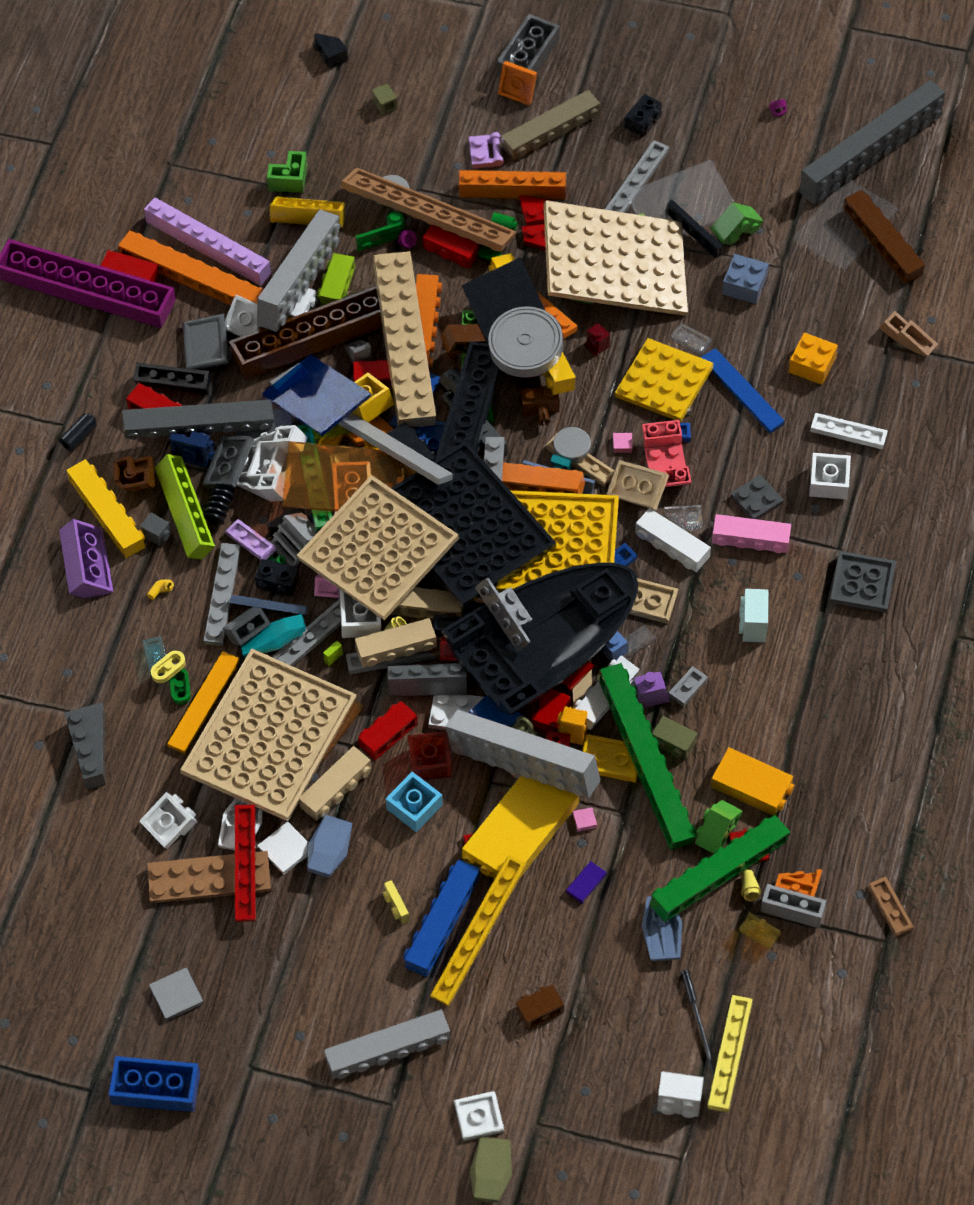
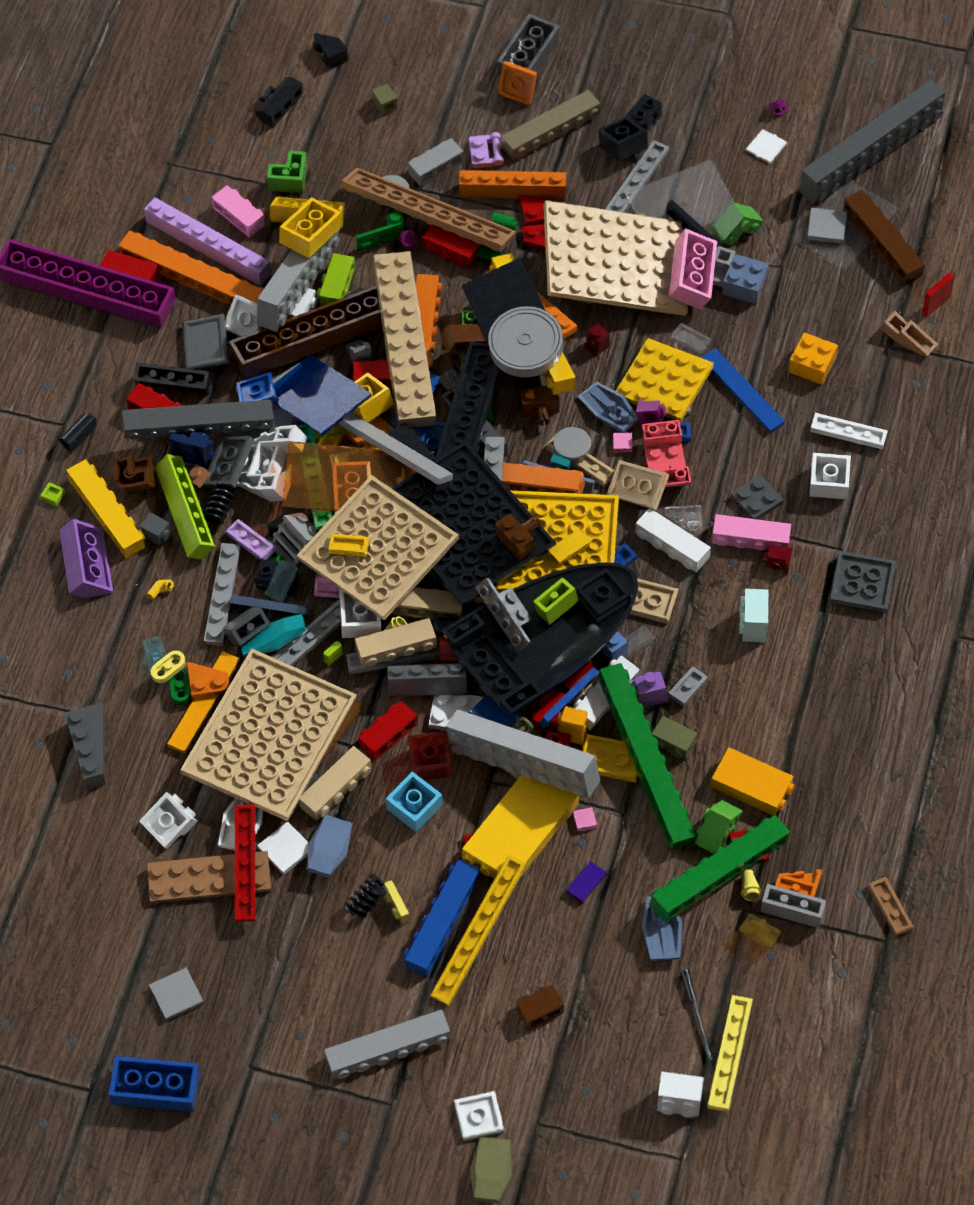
none -> lime tile [40,482,66,507]
none -> orange wing [187,662,230,699]
none -> nougat plate [188,464,211,488]
none -> bright pink brick [212,185,265,238]
none -> blue tile [236,372,277,403]
none -> black piece [255,77,303,128]
none -> clear light blue tile [265,560,299,603]
none -> yellow brick [279,197,341,258]
none -> yellow tile [328,534,370,557]
none -> black piece [344,874,388,919]
none -> light grey brick [408,138,464,187]
none -> reddish brown brick [495,513,541,561]
none -> lime brick [533,577,579,625]
none -> blue tile [539,668,599,729]
none -> yellow tile [548,529,590,566]
none -> sand blue piece [577,382,639,433]
none -> black brick [598,116,648,162]
none -> magenta brick [636,399,666,425]
none -> bright pink brick [669,229,717,310]
none -> light grey brick [713,246,735,287]
none -> white piece [746,129,787,164]
none -> dark red brick [763,544,792,574]
none -> light grey tile [807,208,847,244]
none -> red tile [922,272,955,318]

